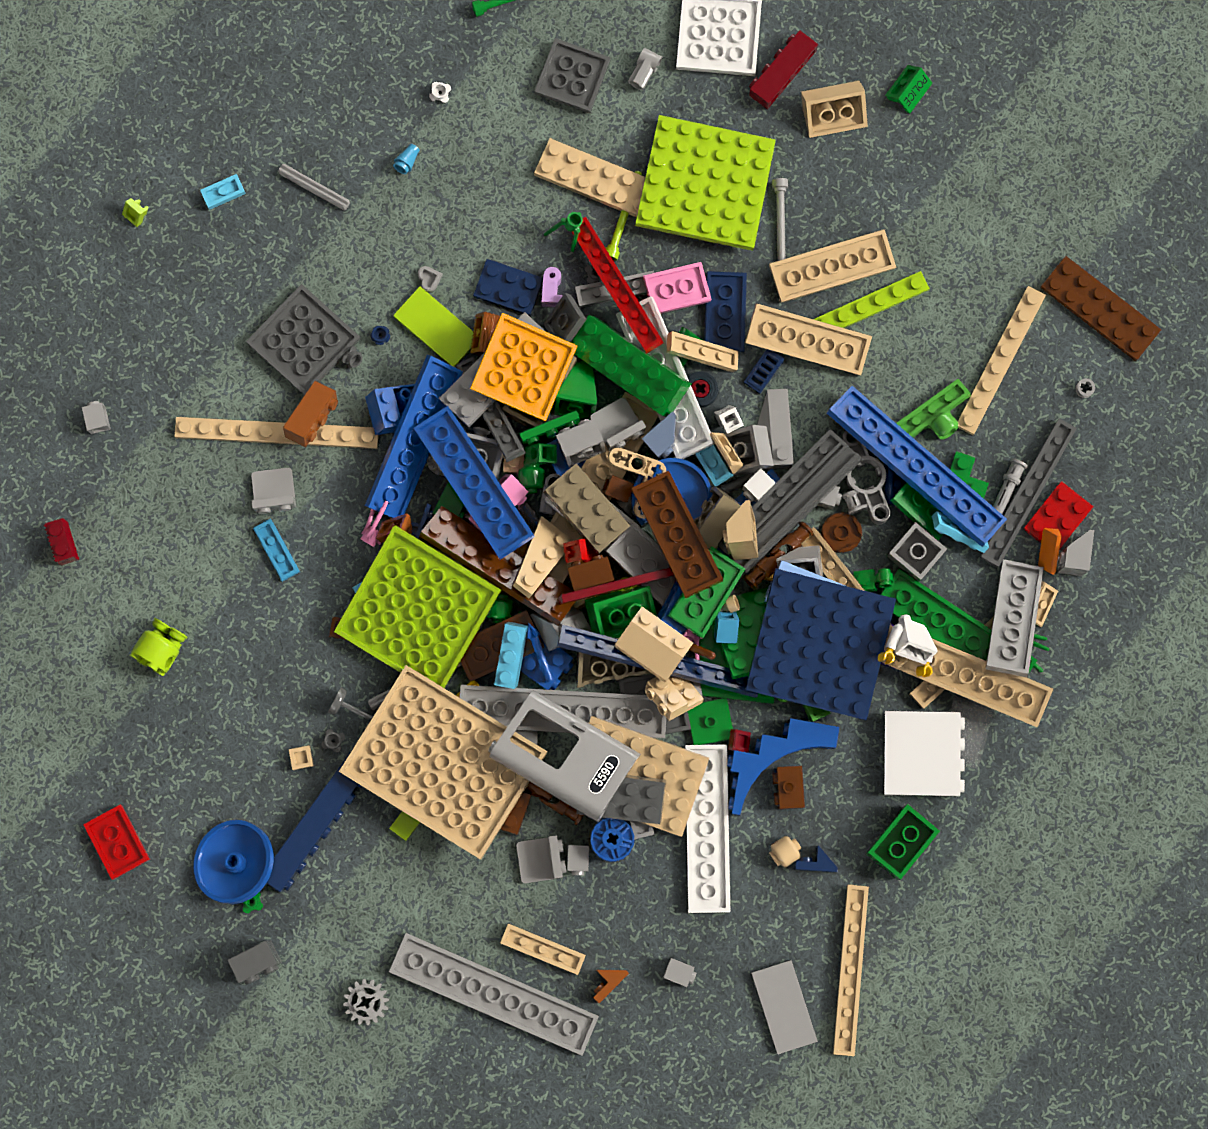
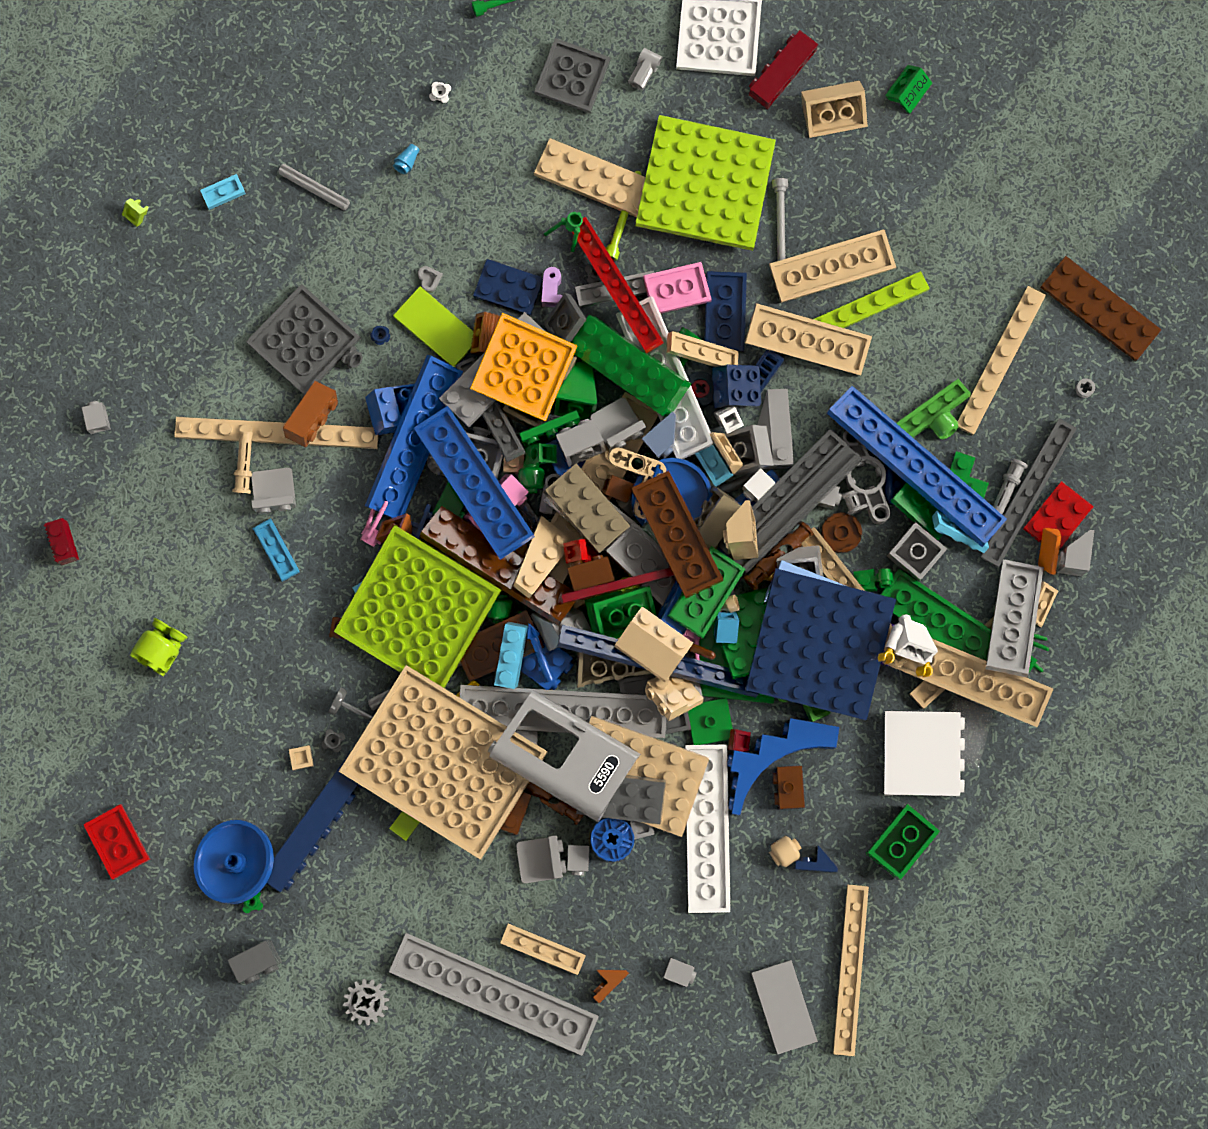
none -> tan pin [232,431,253,494]
none -> dark blue bracket [712,364,761,408]

